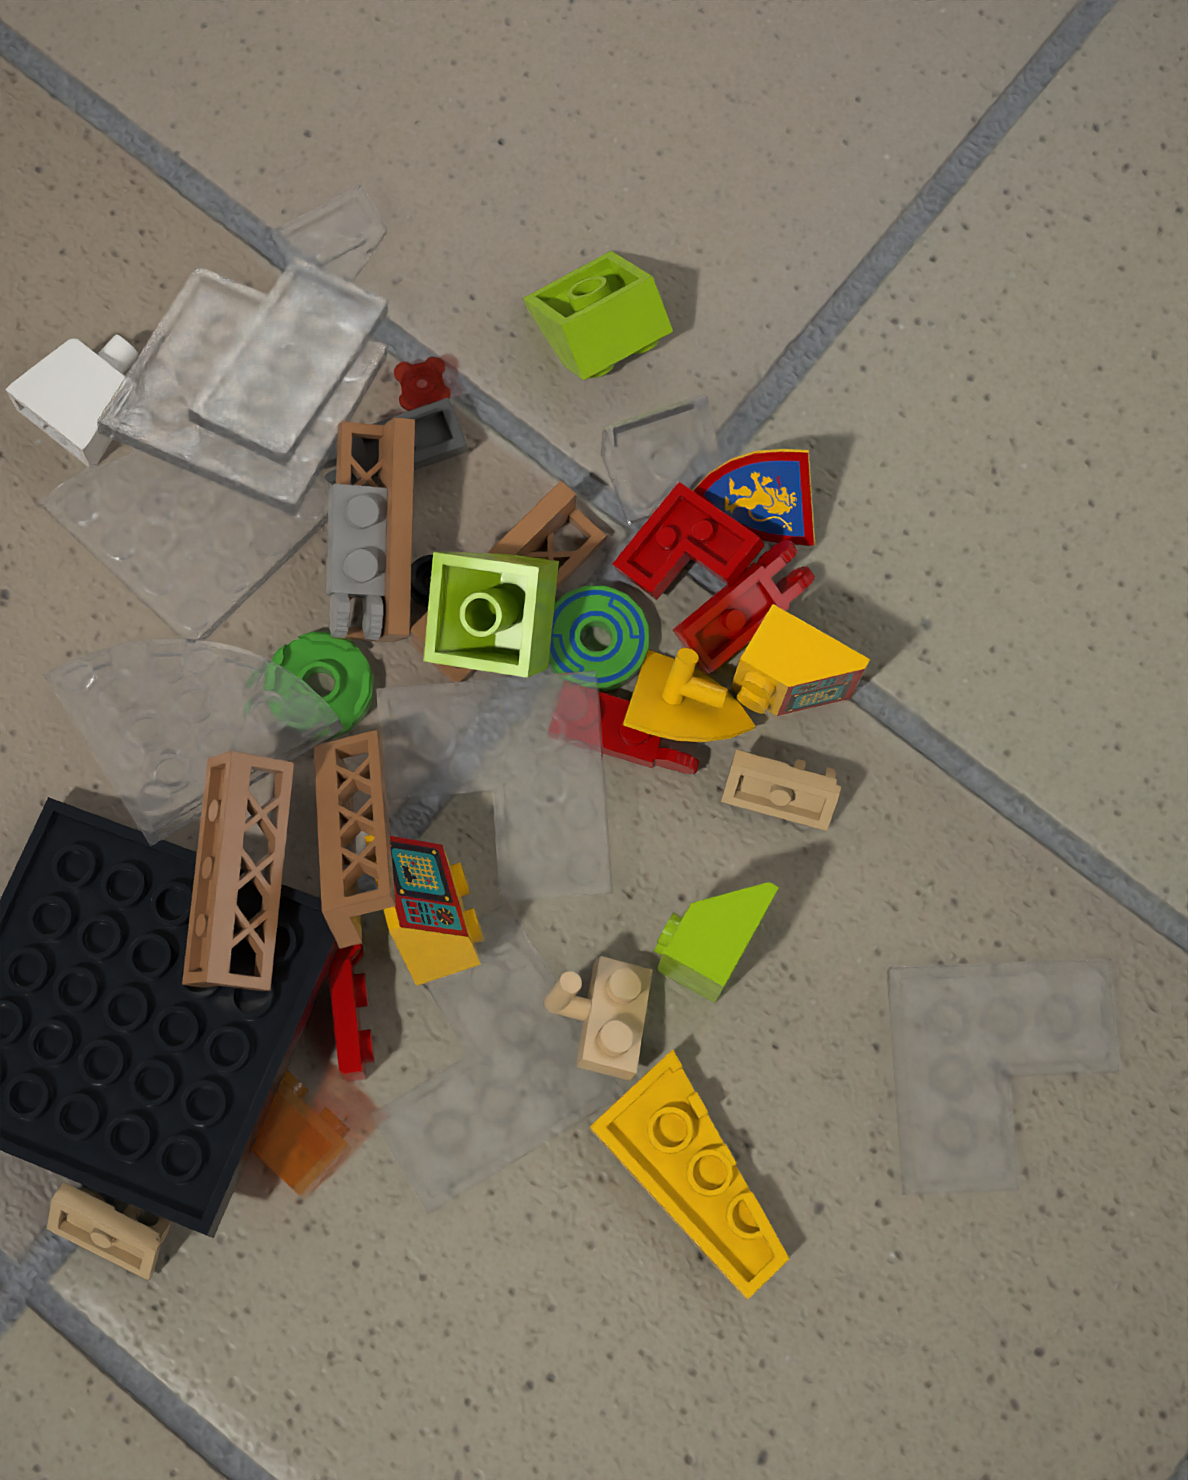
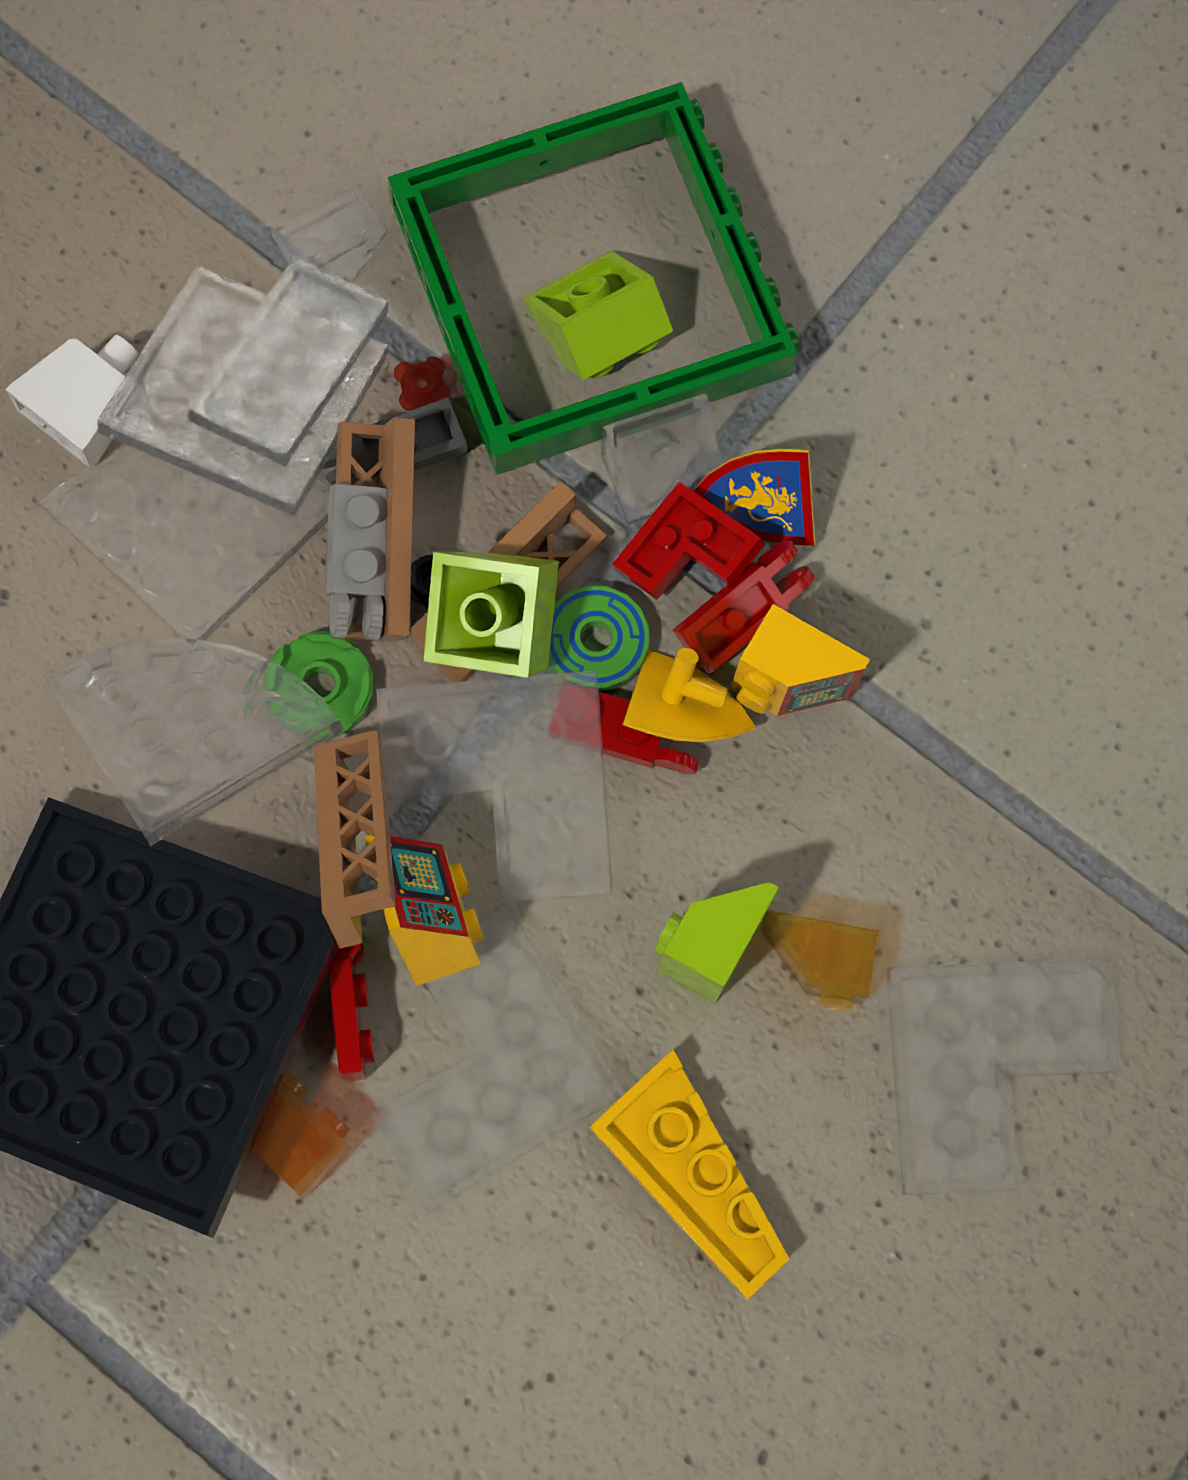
tan plate [47,1181,171,1281] -> none
medium nougat fence [182,751,294,991] -> none
tan plate [544,956,653,1081] -> none
tan plate [721,749,841,831] -> none
none -> green window [388,82,800,475]
none -> clear yellow slope [760,910,879,1011]

